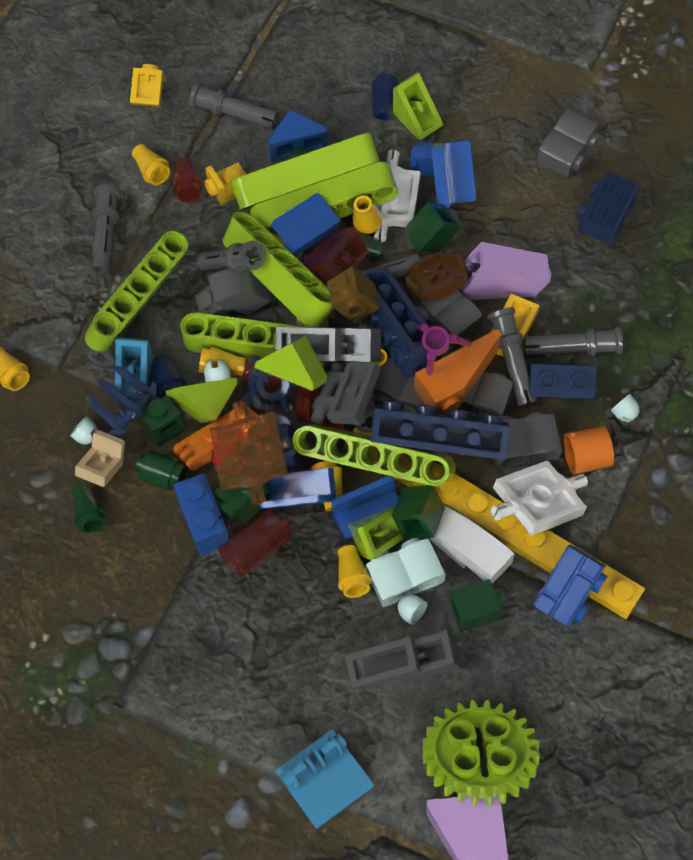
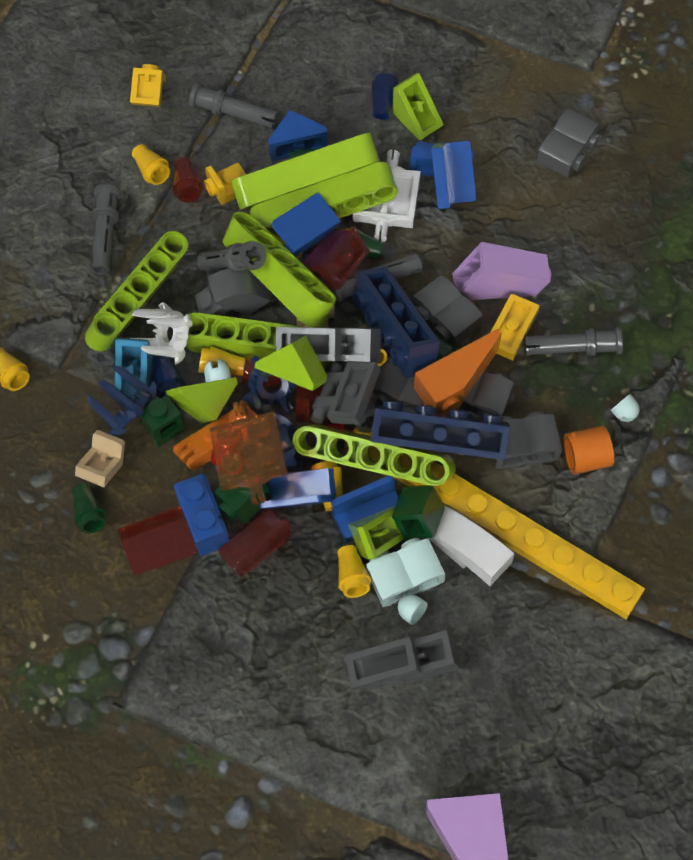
light aqua hinge [70,416,98,445] -> none
dark green brick [136,450,187,491] -> none
dark azure hinge [275,729,375,830] -> none
pearl gold brick [327,266,380,323] -> none
yellow cone [352,195,383,234] -> none
dark green brick [405,202,461,253] -> none
reddish brown tile [405,252,469,301] -> none
magenta plant [416,324,472,375] -> none
lime gear [423,700,540,807] -> none
dark green brick [449,579,504,633] -> none
dark grey pin [487,307,538,406] -> none
white plate [491,460,588,536] -> none
dark blue bracket [528,364,597,399] -> none
blue brick [533,545,608,627] -> none
dark blue brick [577,172,639,245] -> none
none -> clear red panel [117,506,197,575]
none -> white piece [131,302,193,365]

